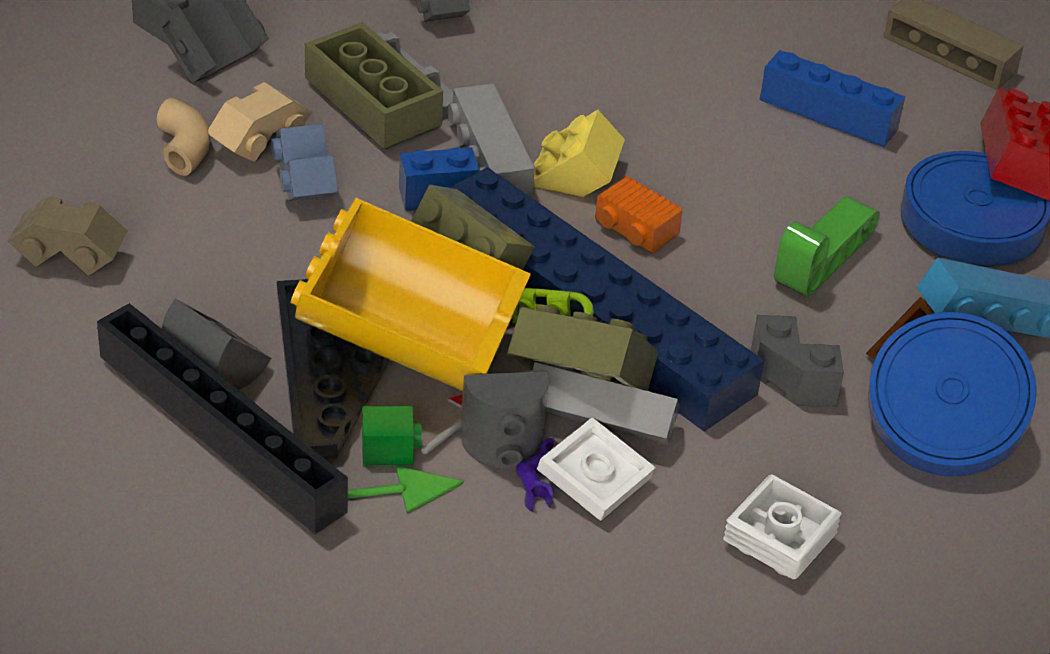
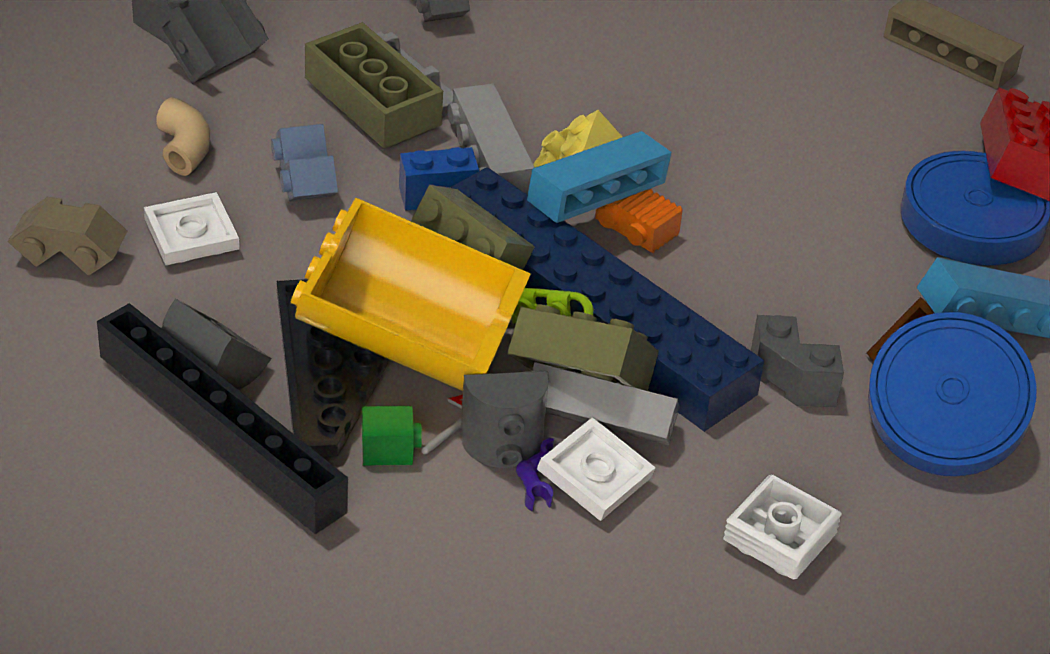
tan brick [208,82,312,162] -> none
bright green piece [348,466,464,514] -> none
blue brick [760,50,905,147] -> none
bright green beam [774,196,880,297] -> none
none -> white plate [144,192,239,266]
none -> dark azure brick [527,131,672,223]

